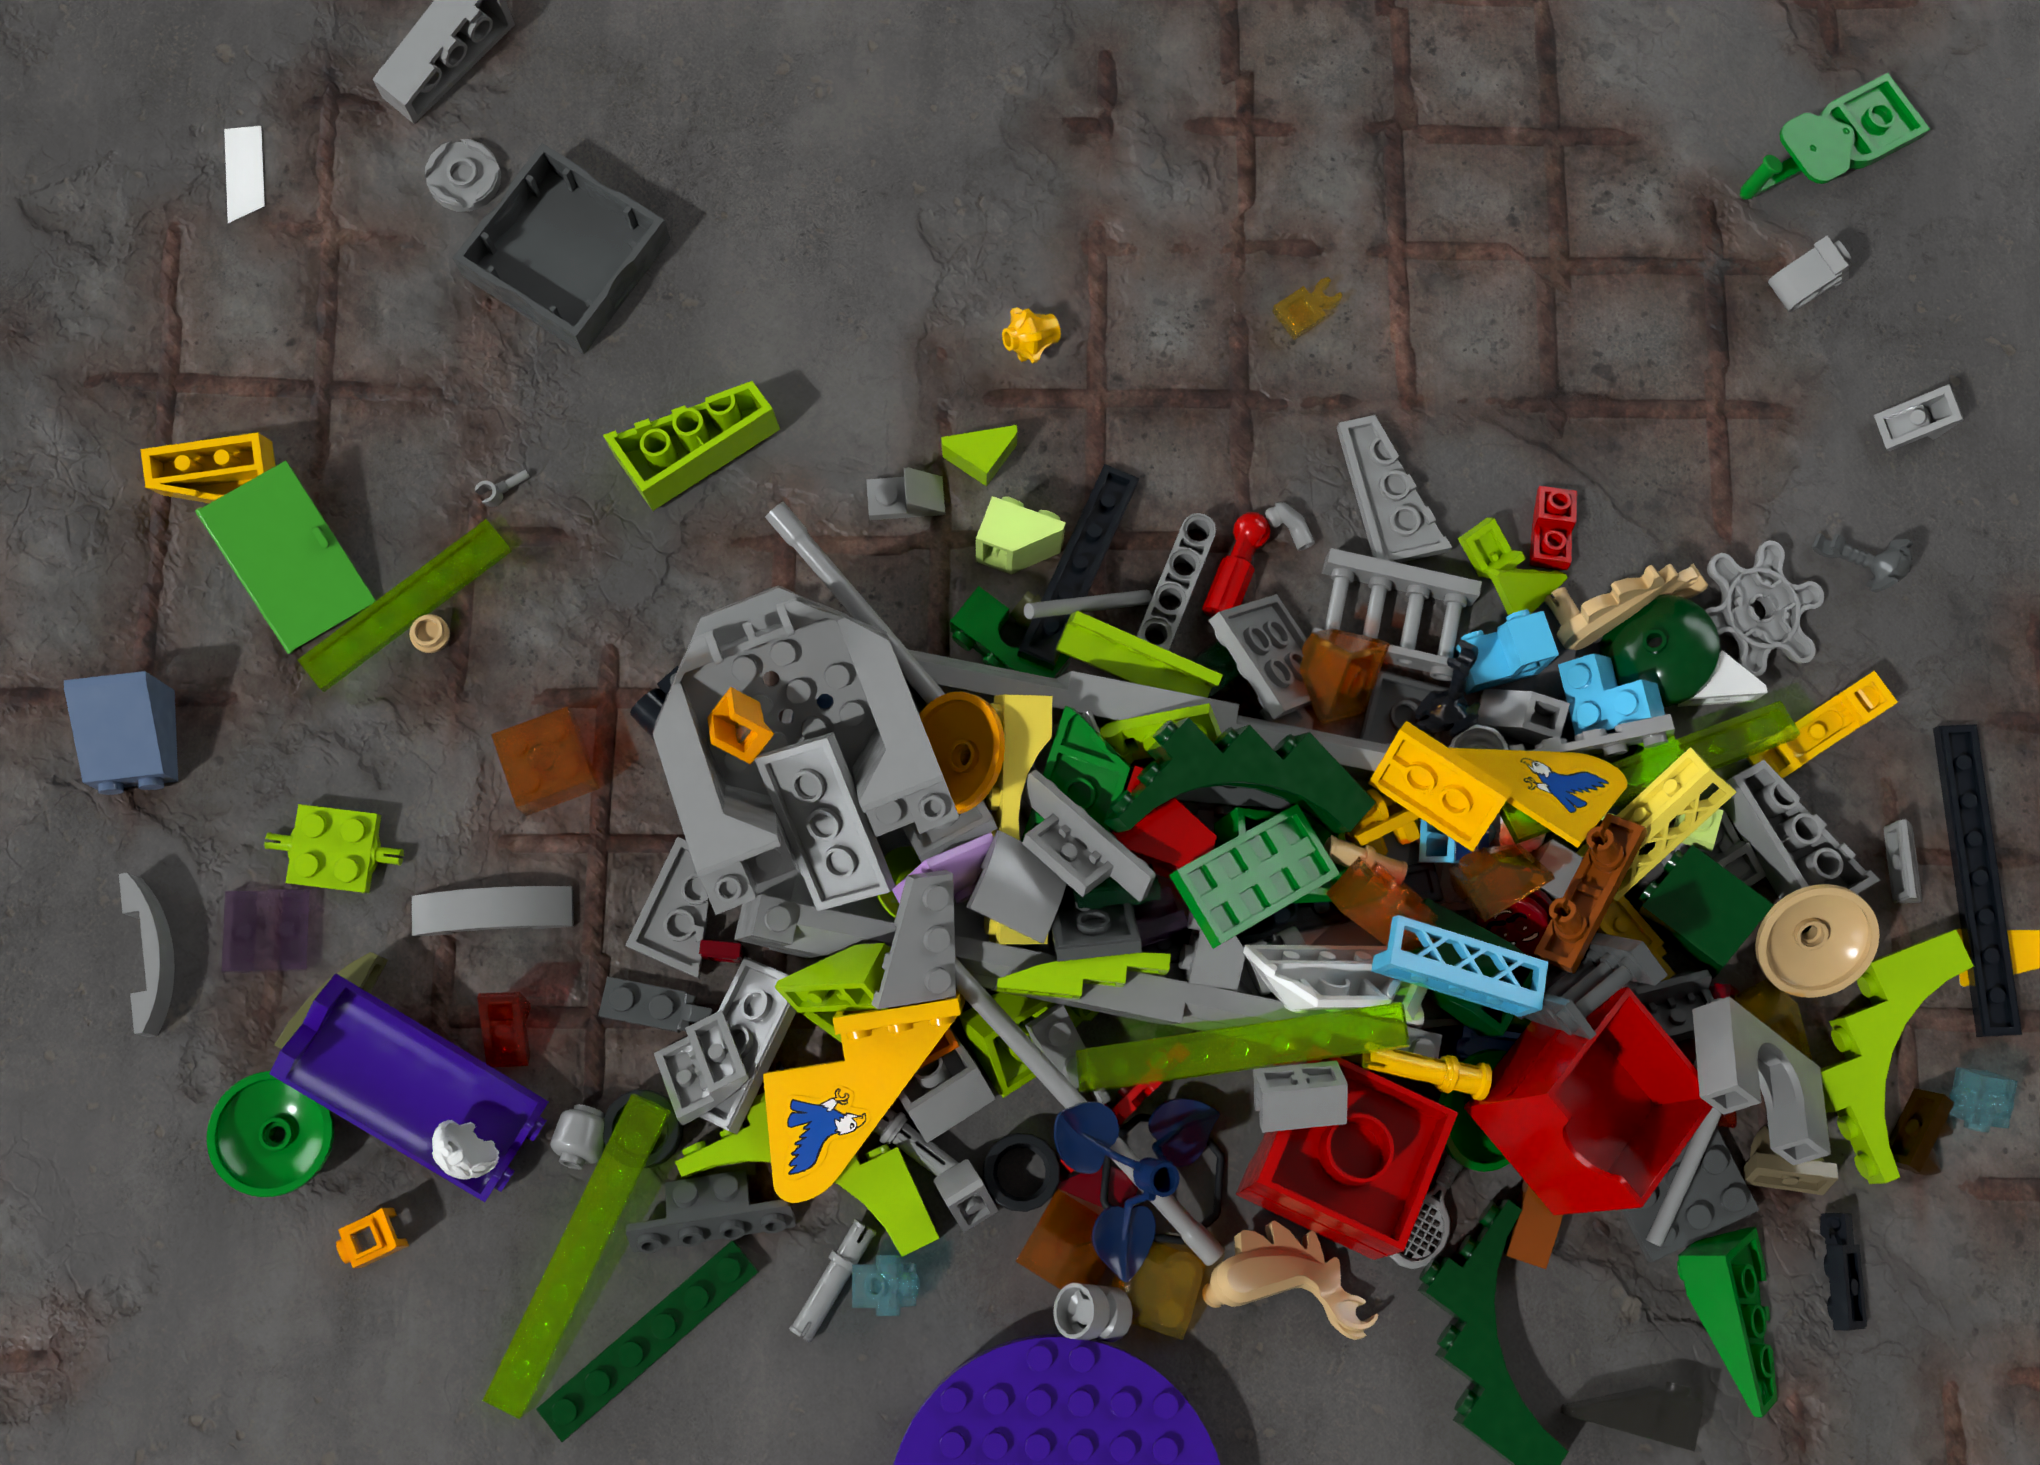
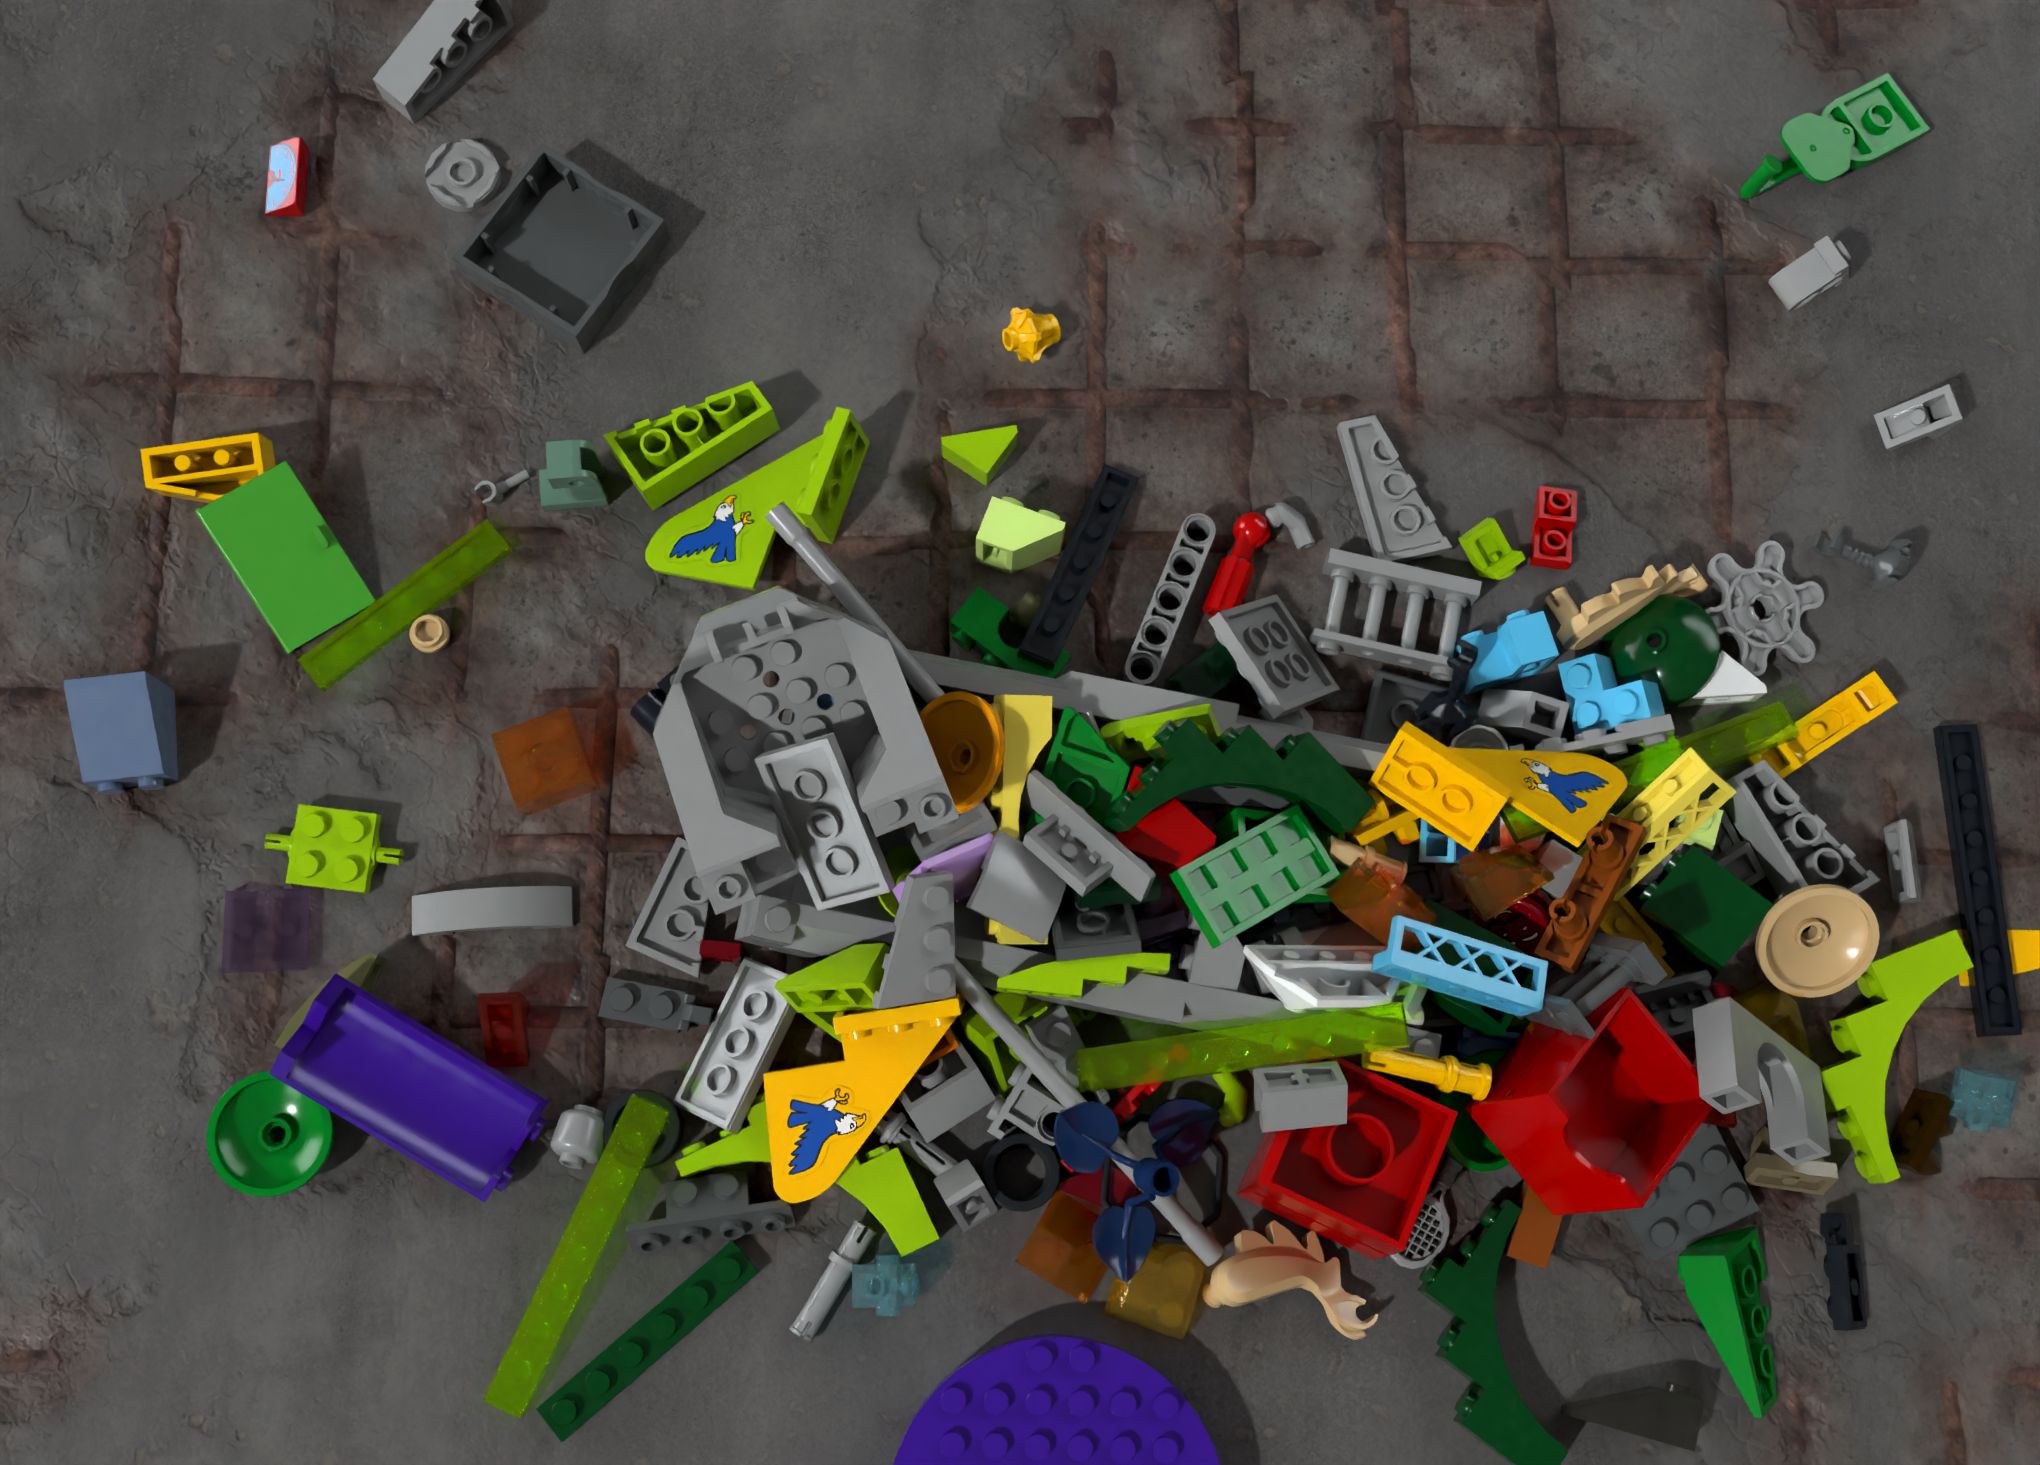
light grey slope [119,873,175,1037] -> none
white sticker [224,126,265,223] -> none
light orange window [336,1208,409,1268] -> none
white hair [432,1120,499,1179] -> none
light grey slope [654,1010,749,1126] -> none
light orange window [707,687,774,765] -> none
light grey slope [866,467,945,520] -> none
light grey bar [1024,590,1152,619] -> none
light grey wheel [1053,1283,1133,1342] -> none
lime fence [1056,611,1223,698] -> none
clear yellow plate [1272,277,1343,340] -> none
clear orange slope [1299,628,1390,724] -> none
lime tile [1488,568,1568,615] -> none
light grey bar [1646,1107,1722,1247] -> none
none -> slope [265,137,309,217]
none -> sand green piece [539,440,609,511]
none -> lime piece [645,407,870,591]
none -> light grey pin [986,1061,1065,1146]
none -> lime arm [1211,1064,1248,1127]

